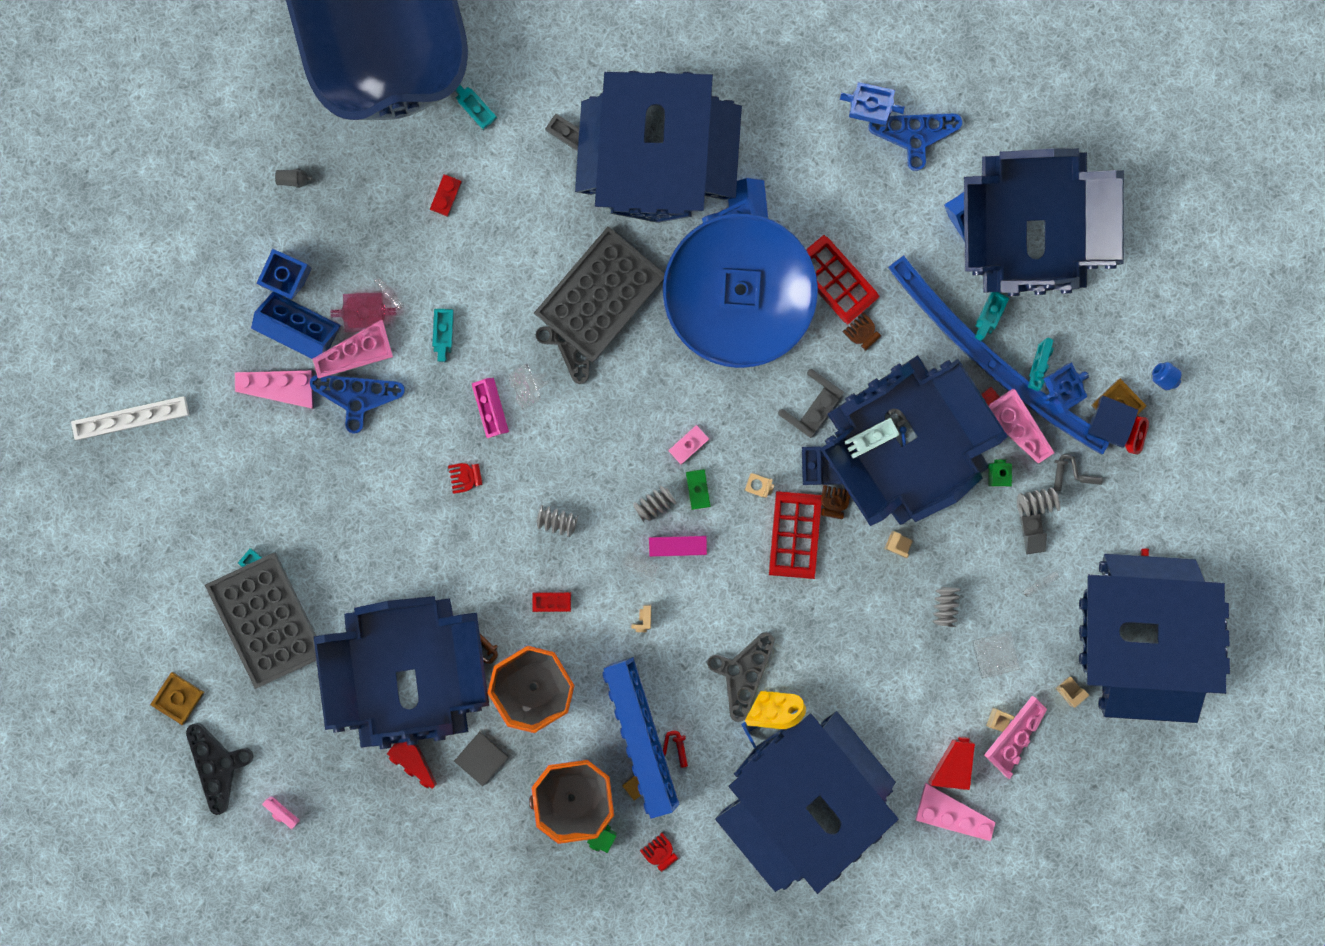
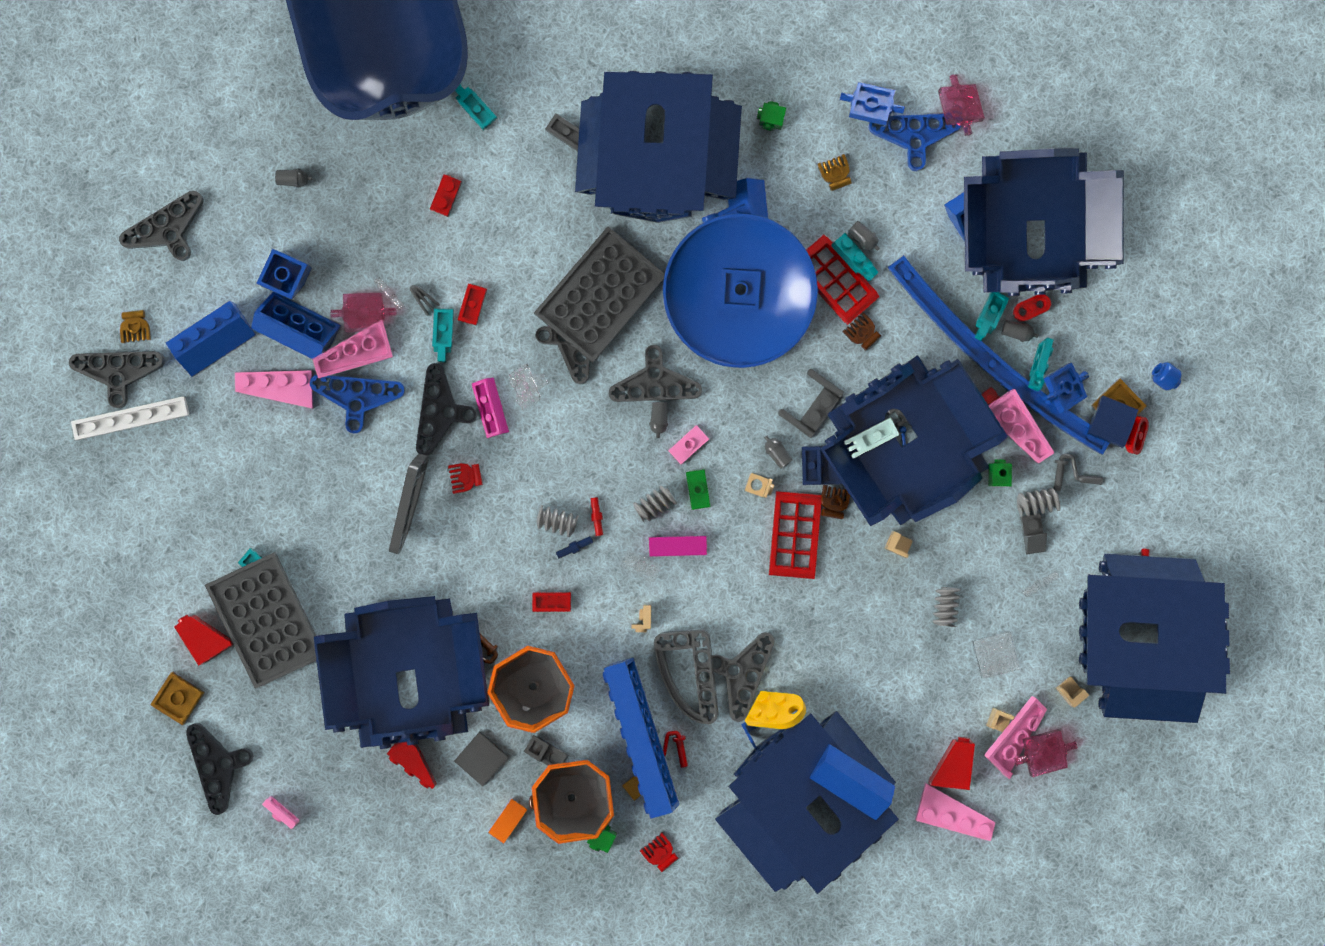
none -> dark grey beam [69,351,165,408]
none -> dark grey beam [119,191,204,261]
none -> pearl gold piece [120,310,151,343]
none -> blue slope [166,301,256,377]
none -> red slope [174,614,233,666]
none -> dark grey beam [389,453,429,554]
none -> dark grey piece [410,285,440,316]
none -> black beam [416,363,477,456]
none -> red plate [458,283,487,326]
none -> orange slope [488,799,527,844]
none -> dark grey slope [524,735,569,766]
none -> dark blue bar [556,536,593,559]
none -> red bar [590,497,603,536]
none -> dark grey beam [608,345,702,402]
none -> dark grey piece [649,402,668,438]
none -> dark grey beam [654,629,719,724]
none -> green brick [756,101,786,131]
none -> dark grey piece [764,436,793,469]
none -> blue slope [809,744,895,820]
none -> pearl gold piece [817,154,852,191]
none -> teal hinge [831,233,879,281]
none -> dark grey piece [848,221,880,251]
none -> clear pink plate [938,74,985,136]
none -> dark grey piece [1001,320,1039,342]
none -> red plate [1013,295,1051,322]
none -> clear pink plate [1014,729,1078,777]

